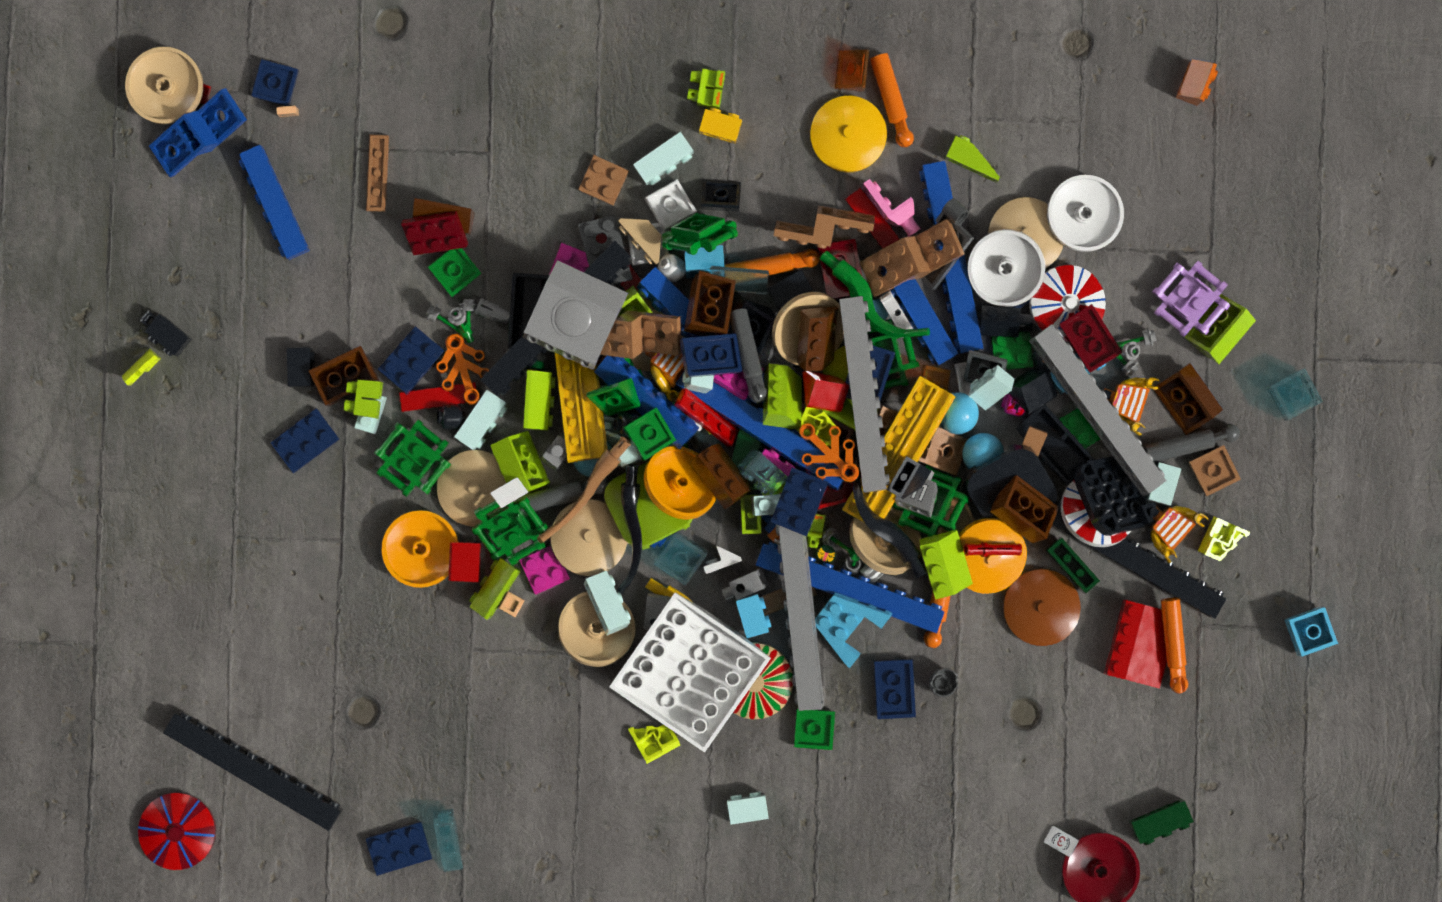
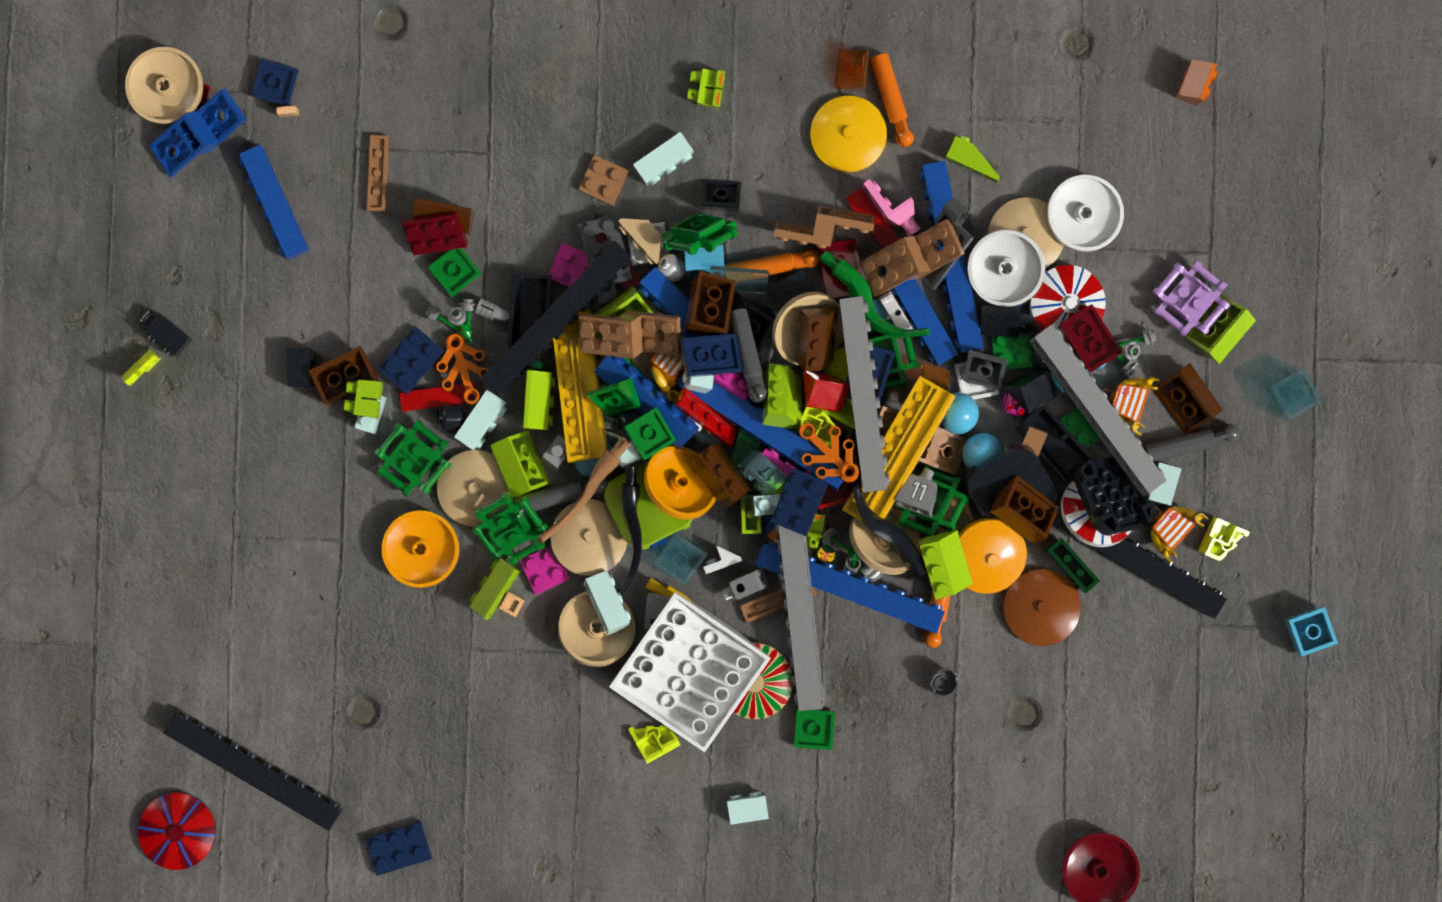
dark blue plate [271,408,340,473] -> none
clear light blue slope [434,809,463,872] -> none
red slope [448,542,481,582] -> none
white sticker [491,478,528,508] -> none
light grey panel [523,260,628,370] -> none
white tile [644,179,697,231] -> none
yellow brick [699,107,742,144] -> none
medium azure brick [736,594,771,638] -> none
medium azure wing [815,592,892,668] -> none
dark blue plate [874,659,916,719] -> none
black slope [887,456,931,499] -> none
red pin [964,542,1022,557] -> none
light aqua brick [969,365,1014,411] -> none
white sticker [1044,826,1079,857] -> none
red slope [1104,599,1167,689] -> none
dark green brick [1129,799,1194,845] -> none
orange piece [1161,597,1189,694] -> none
medium nougat plate [1188,445,1241,496] -> none

